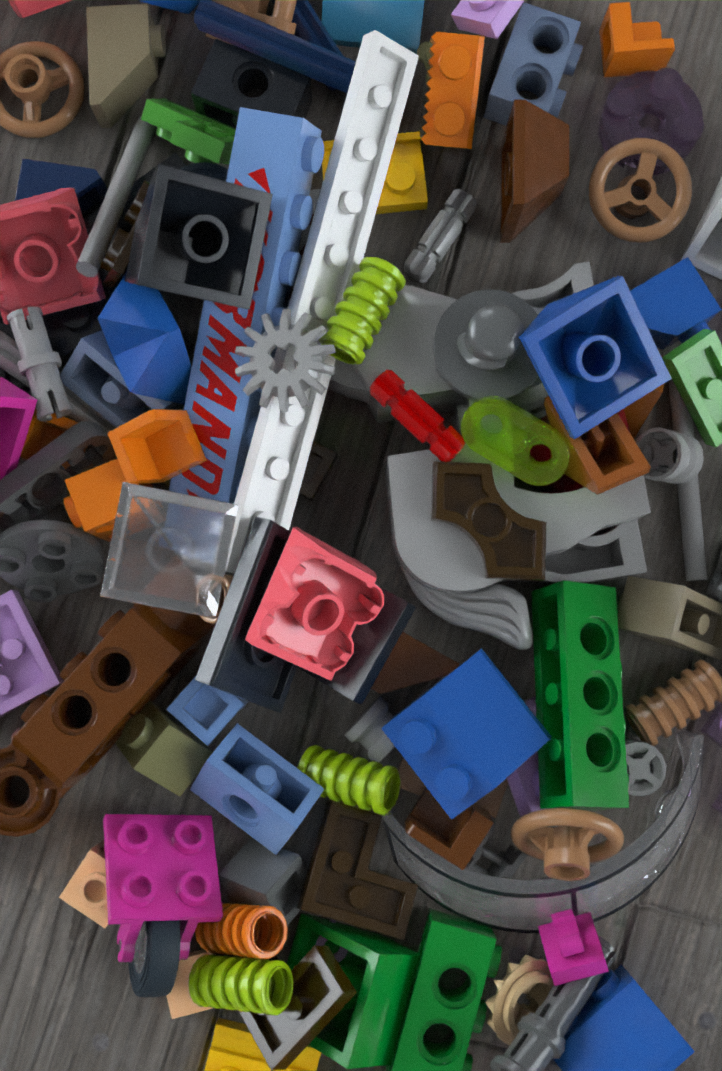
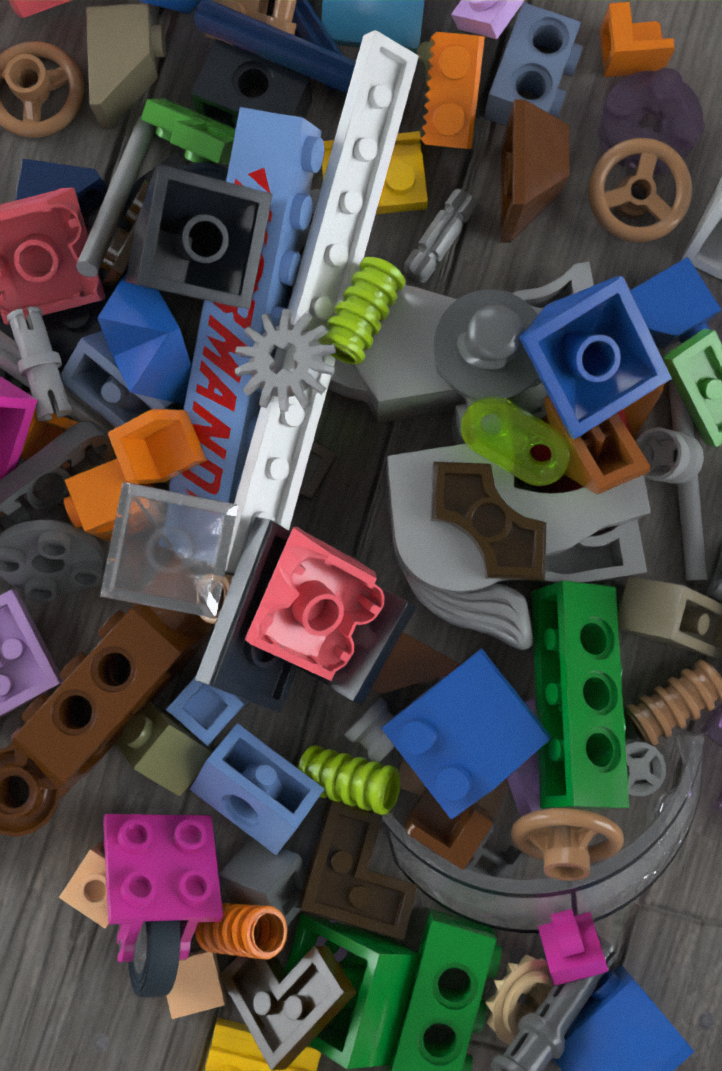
lime piece [188,954,294,1015] -> none
red axle [370,369,466,462] -> none

